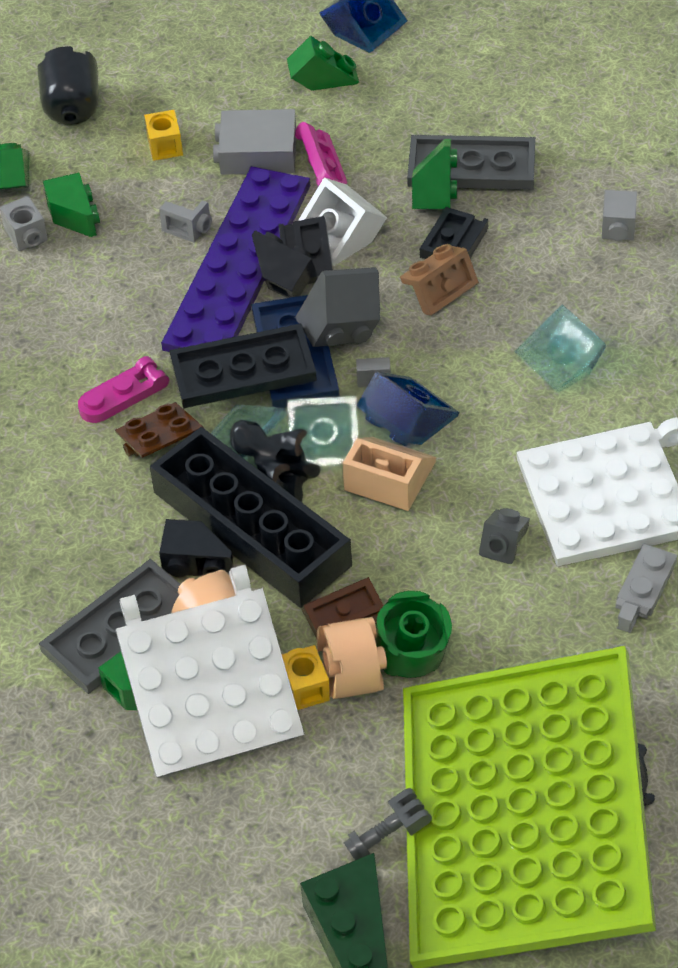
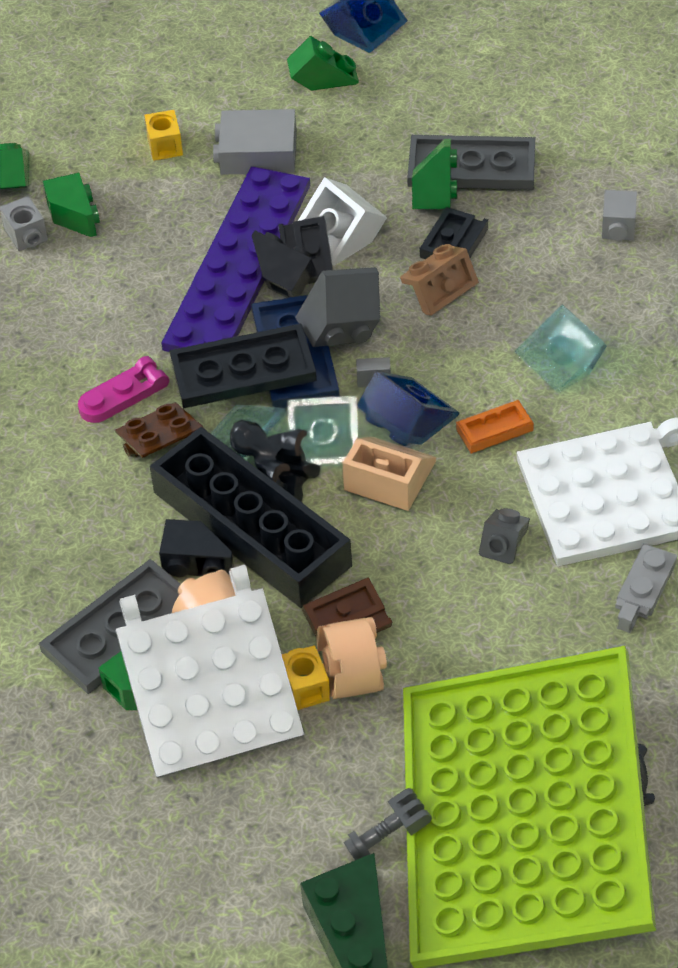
black cylinder [37,46,98,125] -> none
light grey bracket [159,200,212,243] -> none
dark pink plate [295,122,347,186] -> none
green brick [375,591,452,678] -> none
none -> orange plate [456,400,534,454]

